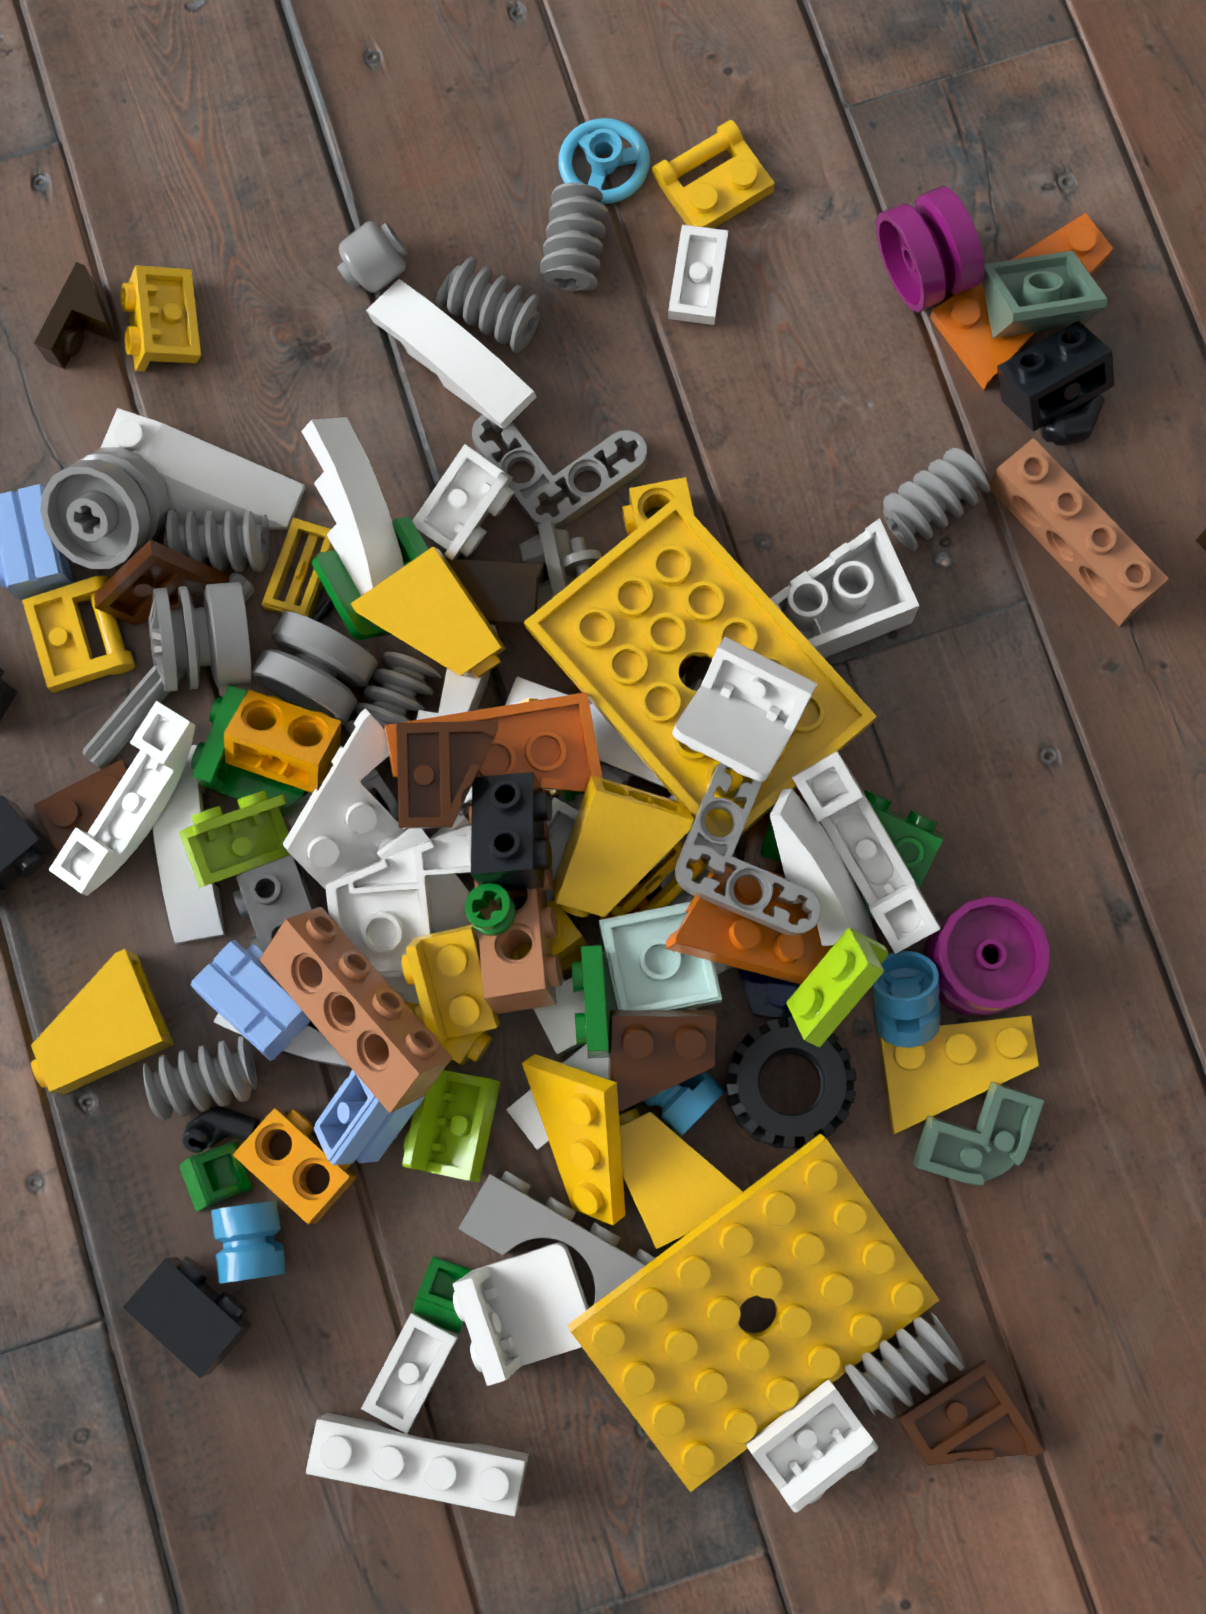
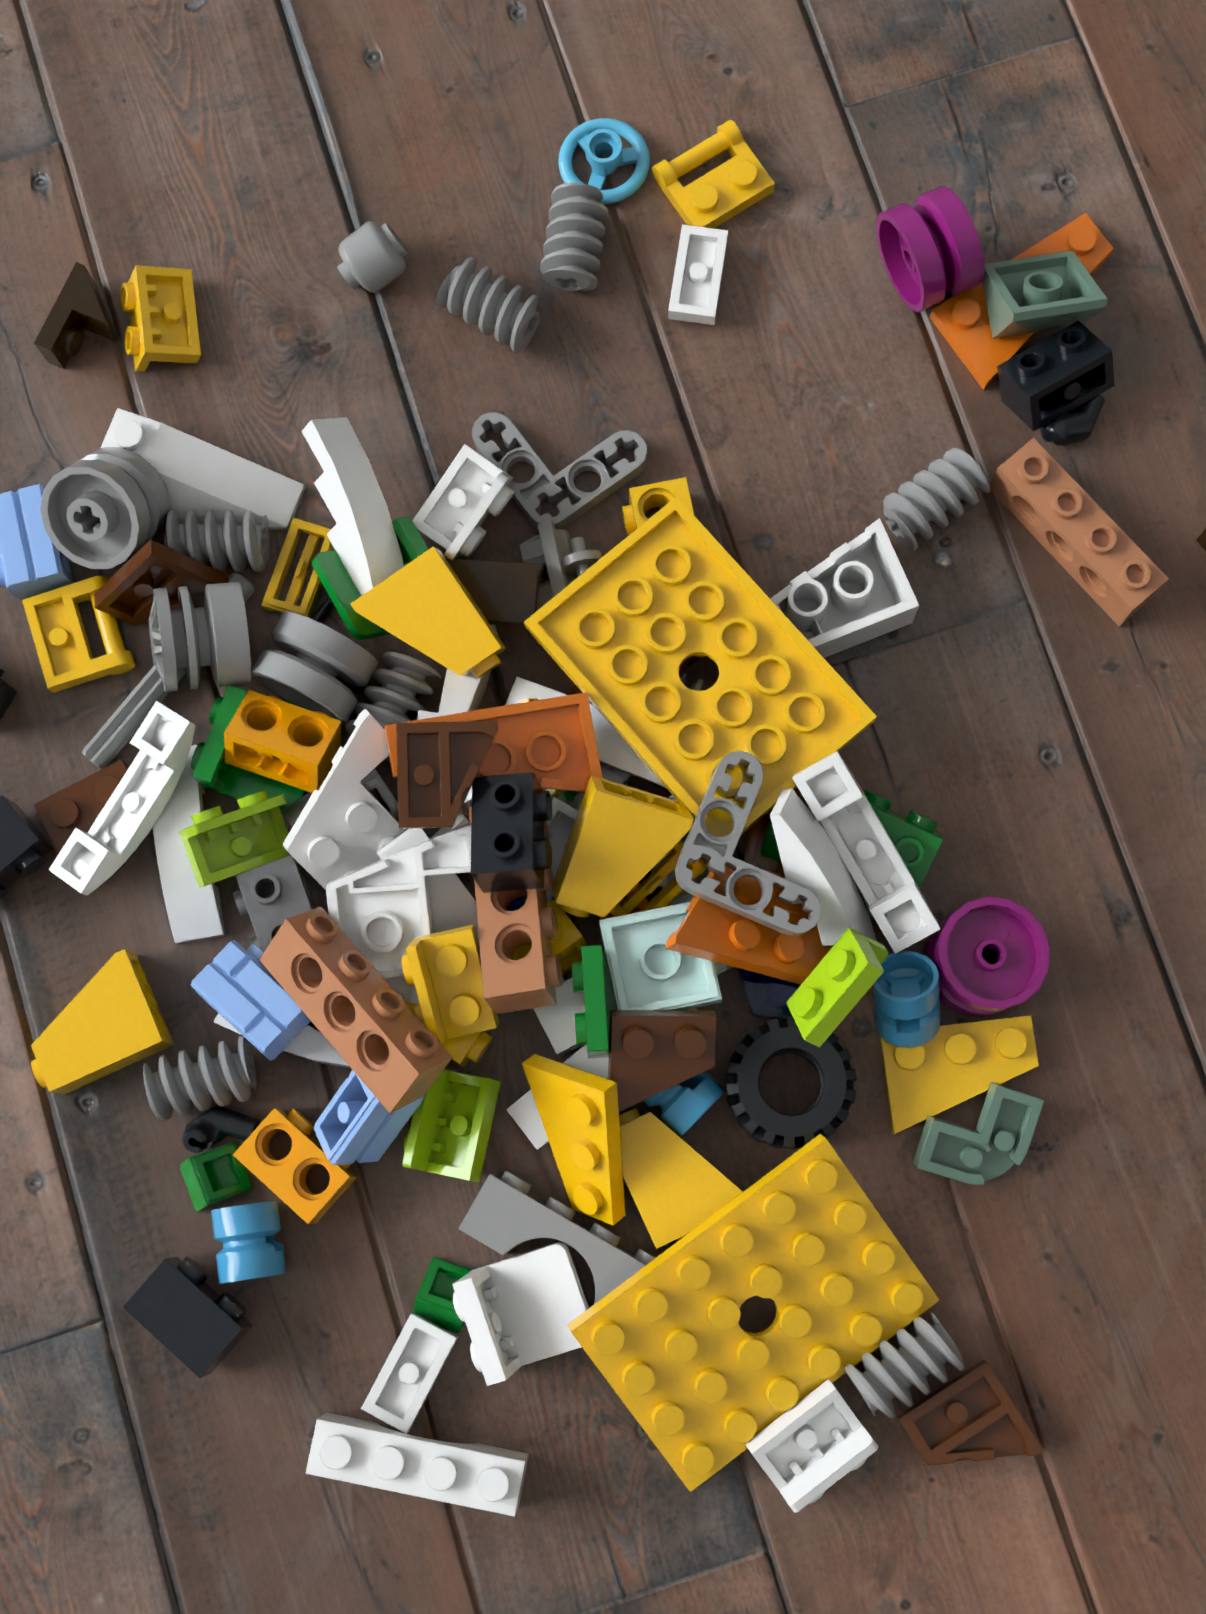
white slope [366,279,537,430] -> none
green bush [464,883,516,936] -> none
white bracket [672,637,817,782] -> none

